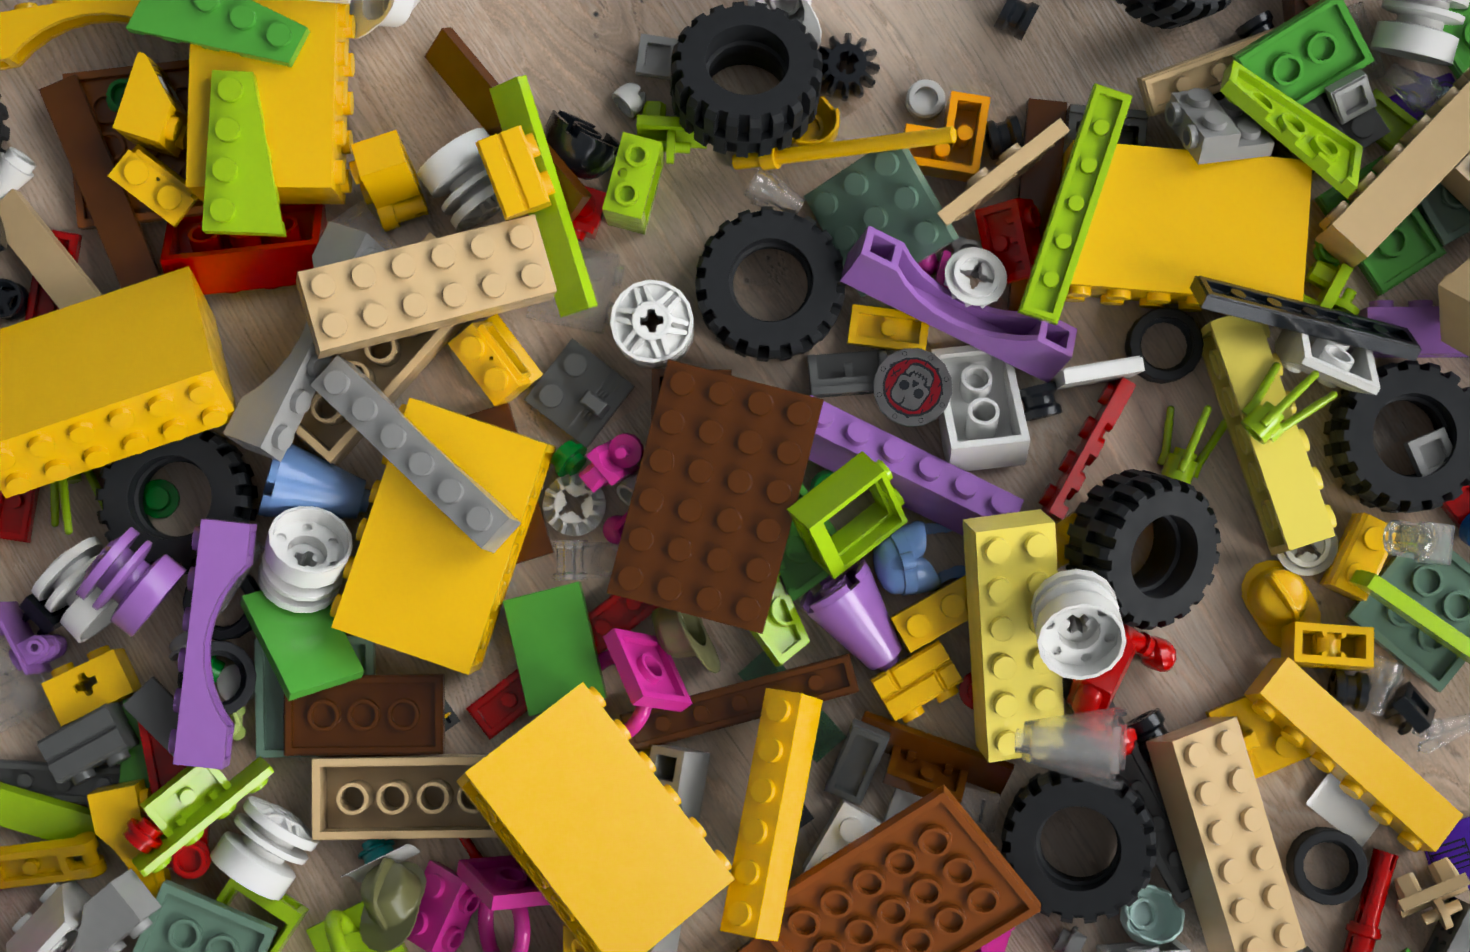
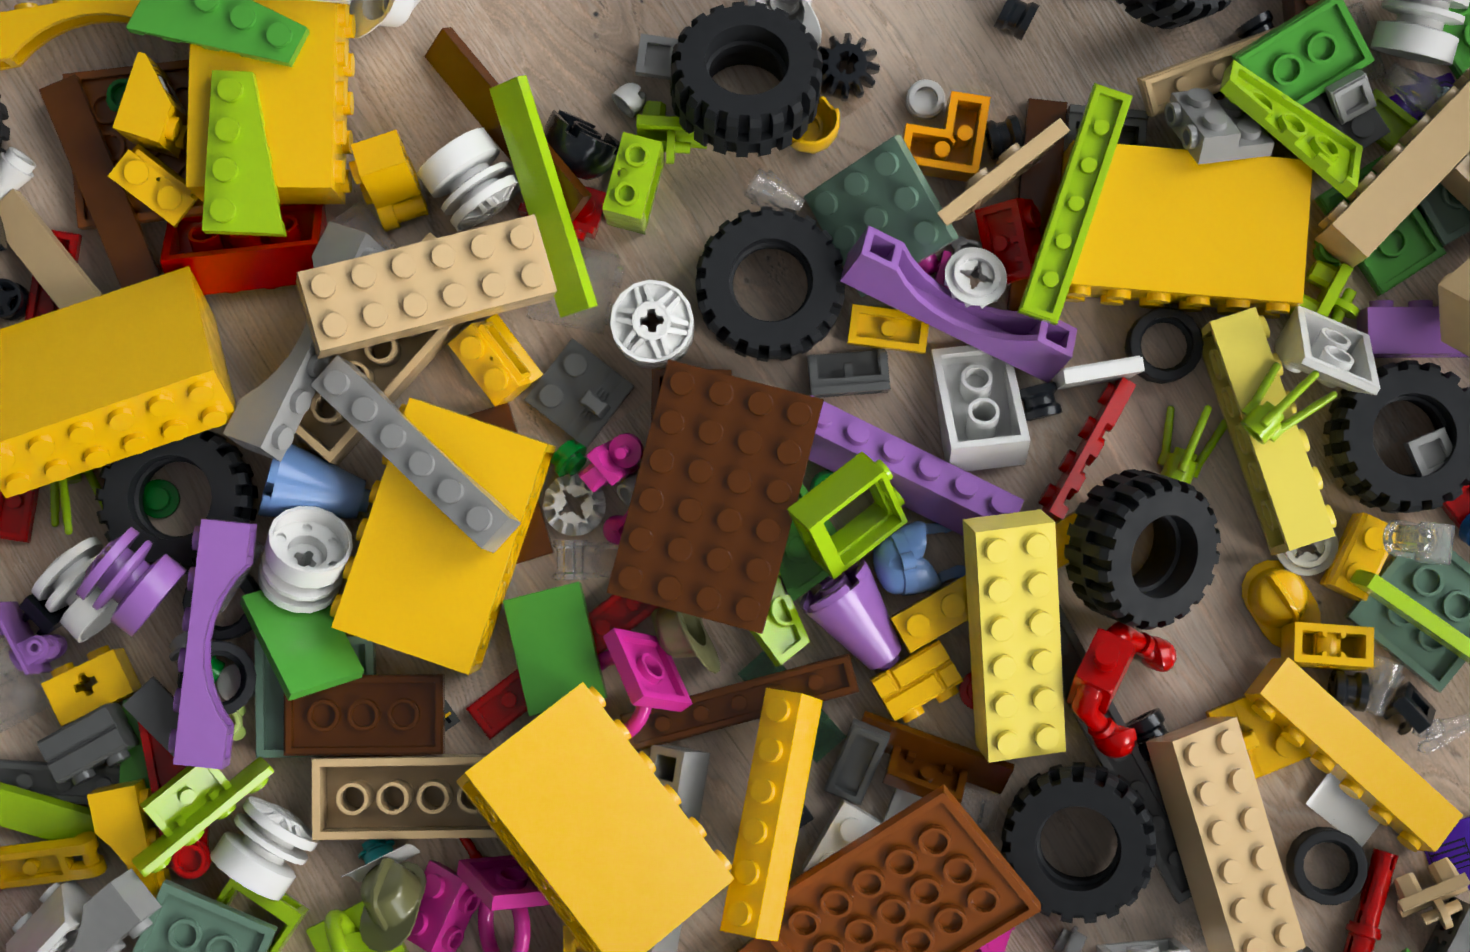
red plate [123,817,163,854] -> none
yellow brick [475,125,556,221] -> none
yellow bar [732,126,957,170] -> none
shield [873,348,952,427] -> none
clear cone [1015,707,1127,790] -> none
white wheel [1031,569,1126,680] -> none
light aqua hair [1120,884,1185,946] -> none
black tile [1190,276,1422,361] -> none

